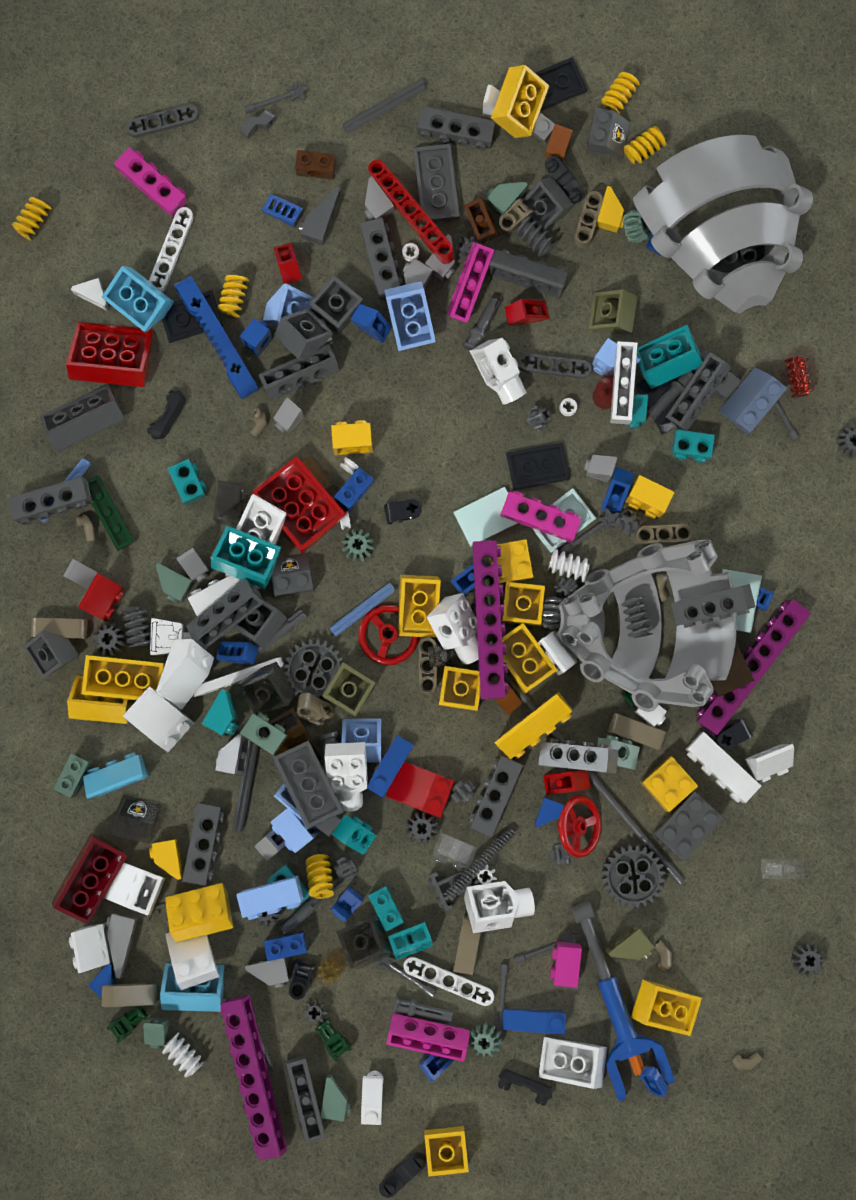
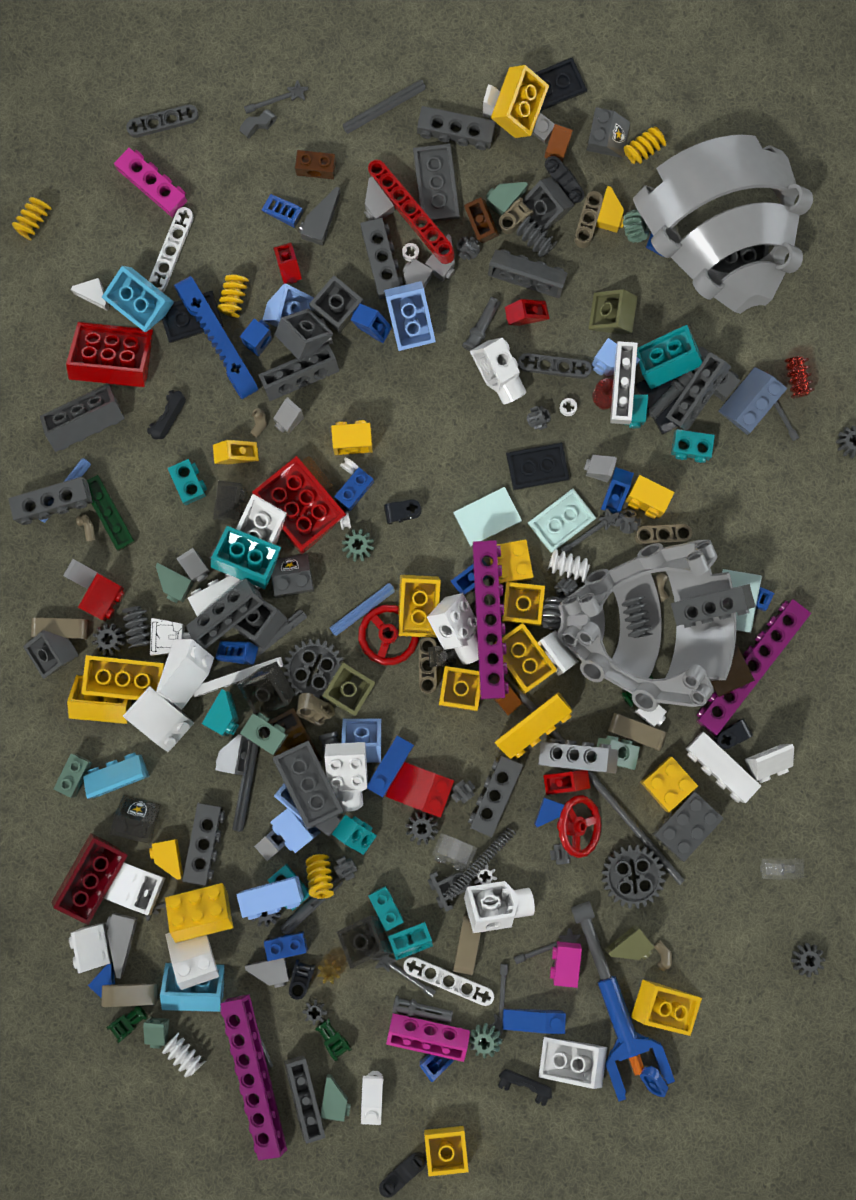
blue bracket [330,886,364,922] -> none
dark pink brick [446,242,494,323] -> none
dark pink brick [500,491,581,543] -> none
yellow piece [601,72,640,115] -> none
dark tan arm [732,1052,763,1071] -> none
none -> yellow slope [213,440,259,464]

